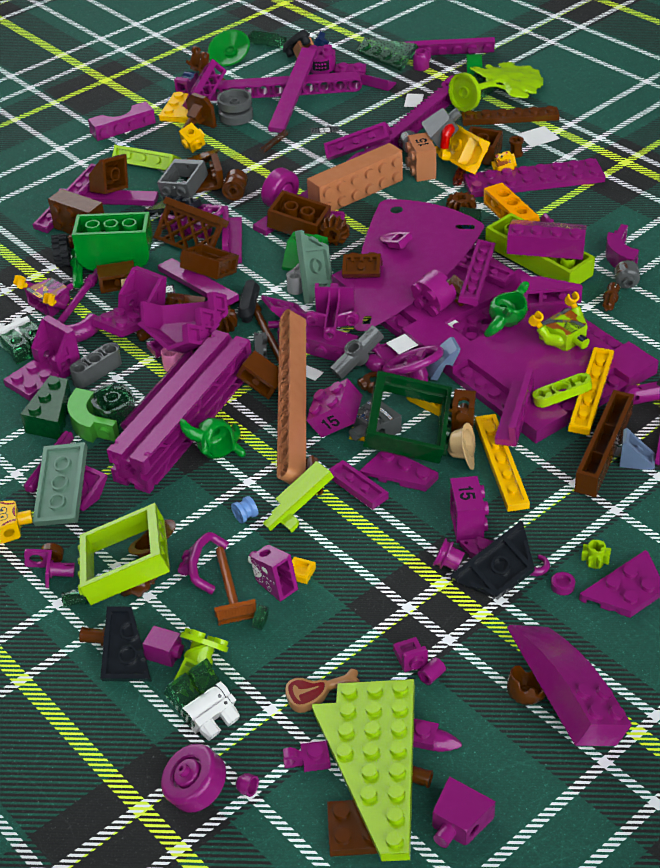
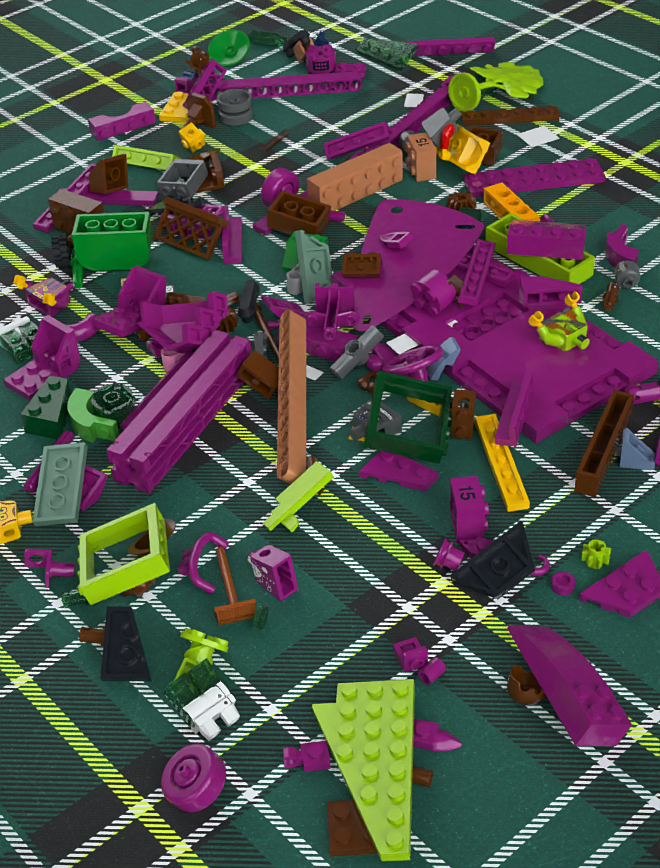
reddish brown tile [40,543,64,562] -> none
magenta bar [57,268,98,324] -> none
dark grey beam [70,342,122,388] -> none
reddish brown brick [97,260,134,293] -> none
magenta brick [142,626,184,667] -> none
magenta tile [157,258,239,306] -> none
reddish brown window [180,243,239,279] -> none
green piece [180,418,246,459] -> none
reddish brown wheel [222,169,248,201] -> none
medium blue wheel [231,496,258,524] -> none
magenta hinge [236,773,259,797] -> none
magenta tile [268,47,317,133] -> none
medium nougat piece [285,668,360,713] -> none
yellow tile [292,557,316,584] -> none
magenta brick [306,378,363,438] -> none
sticker [310,126,339,134] -> none
reddish brown gear [319,214,350,246] -> none
magenta plate [328,460,389,510] -> none
magenta slope [362,74,396,91] -> none
magenta piece [413,48,431,71] -> none
magenta torso [432,777,496,848] -> none
tan piece [447,423,475,470] -> none
clear red piece [452,166,467,186] -> none
green slope [466,54,482,78] -> none
green piece [484,281,529,337] -> none
yellow head [491,151,517,171] -> none
reddish brown bush [509,136,524,158] -> none
lime beam [532,373,592,408] -> none
yellow tile [568,347,614,436] -> none

